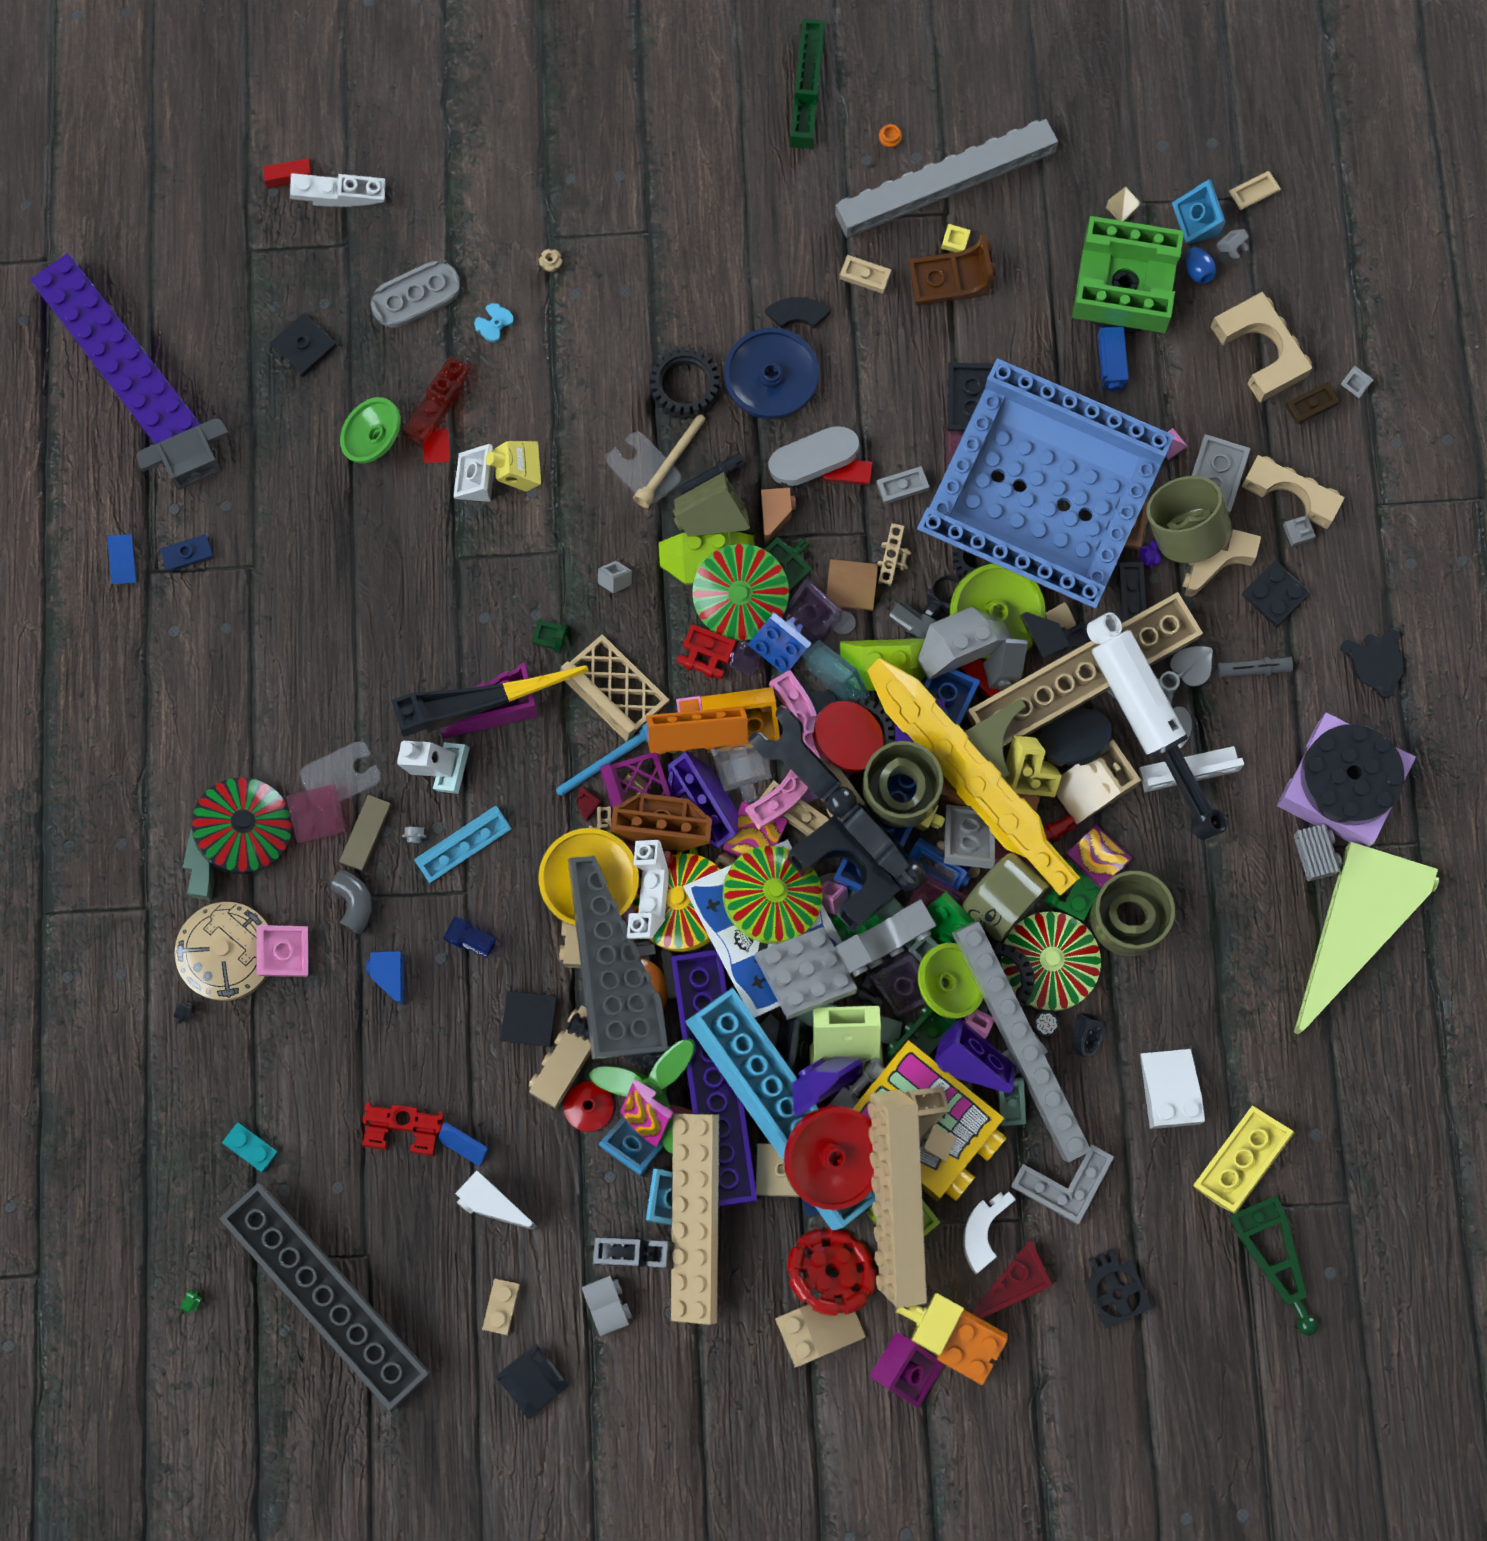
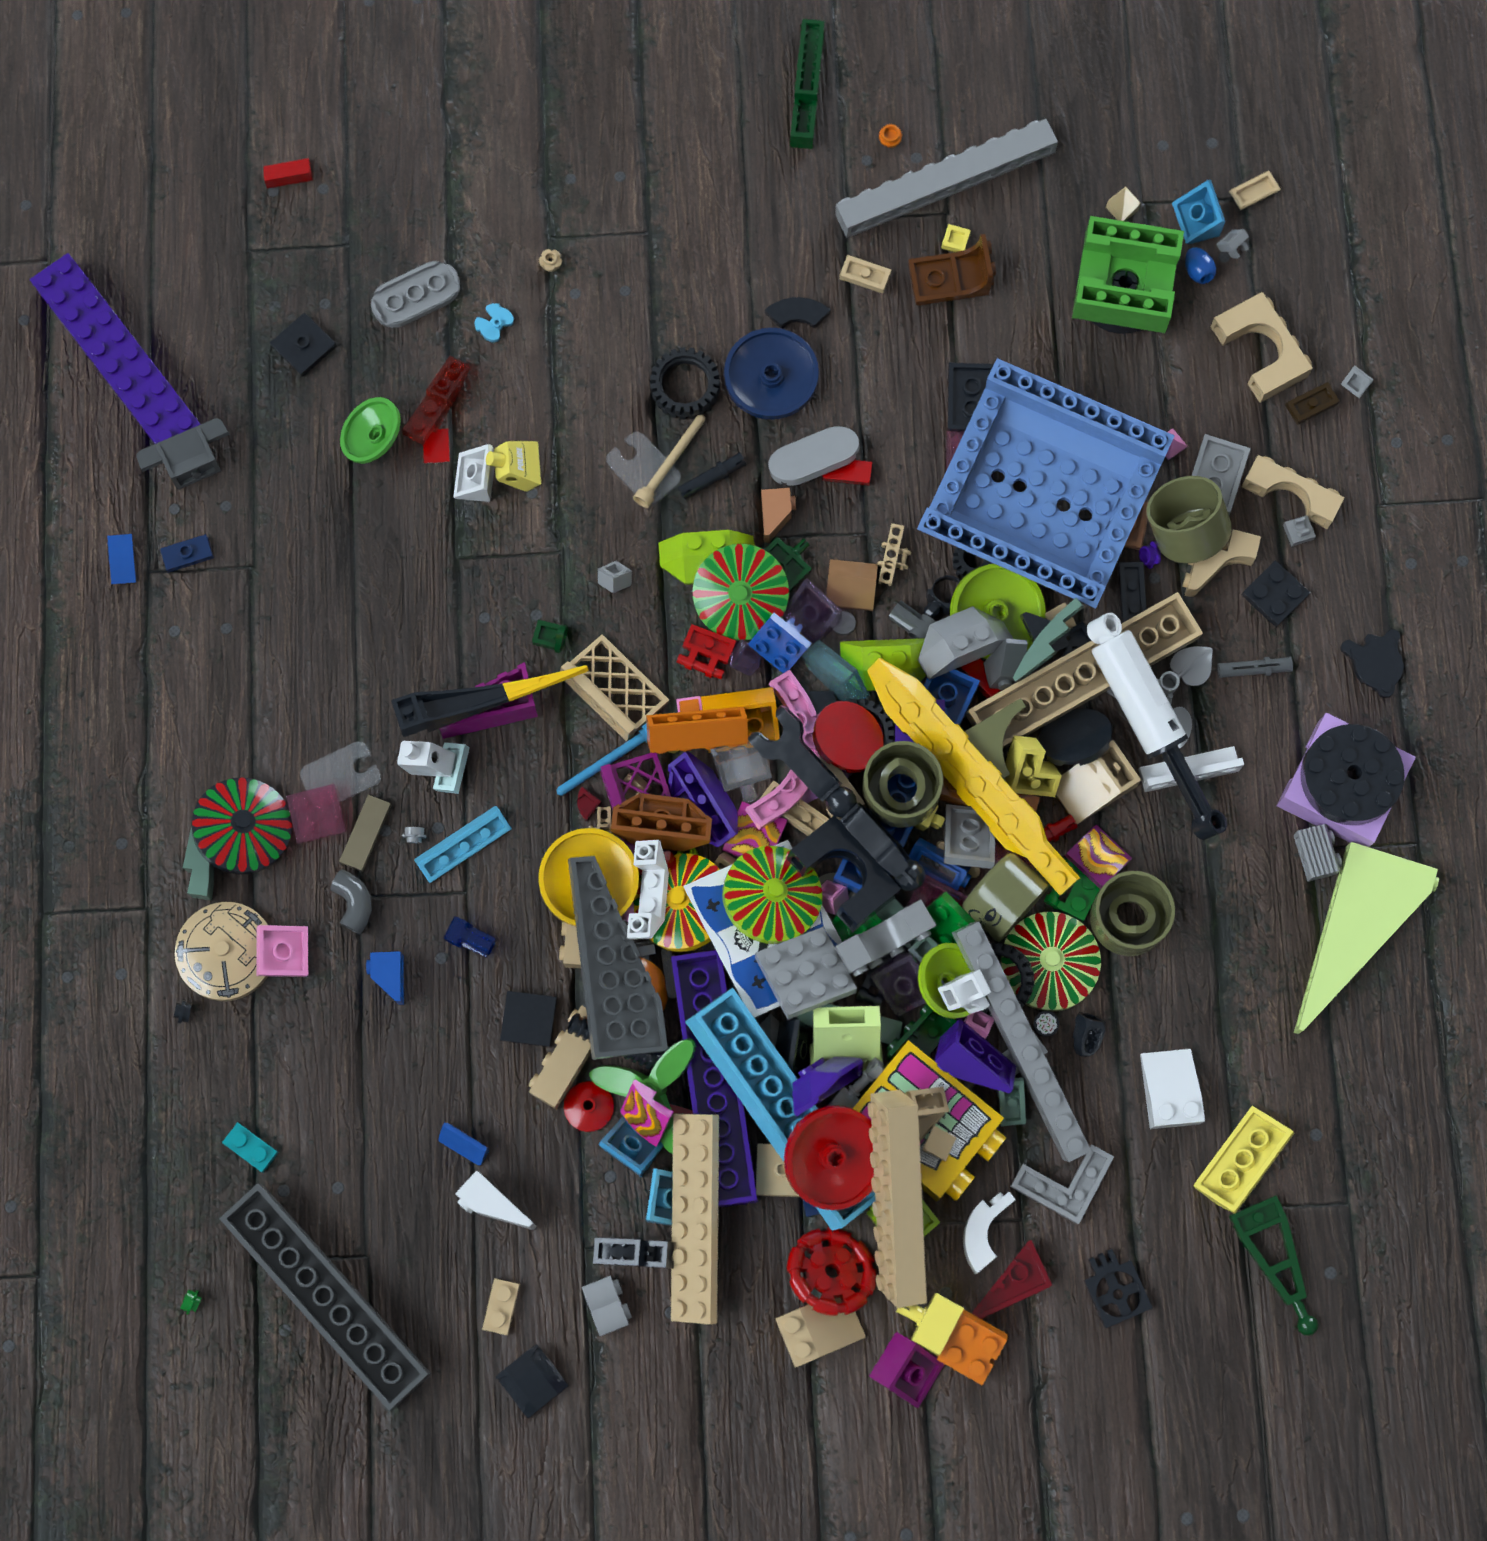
white slope [290,173,385,206] -> none
red piece [363,1102,444,1157] -> none
olive slope [673,472,750,536] -> none
light grey plate [876,466,929,505] -> none
blue window [1097,327,1128,392] -> none
none -> white brick [938,969,991,1014]
none -> sand green slope [1013,598,1084,682]

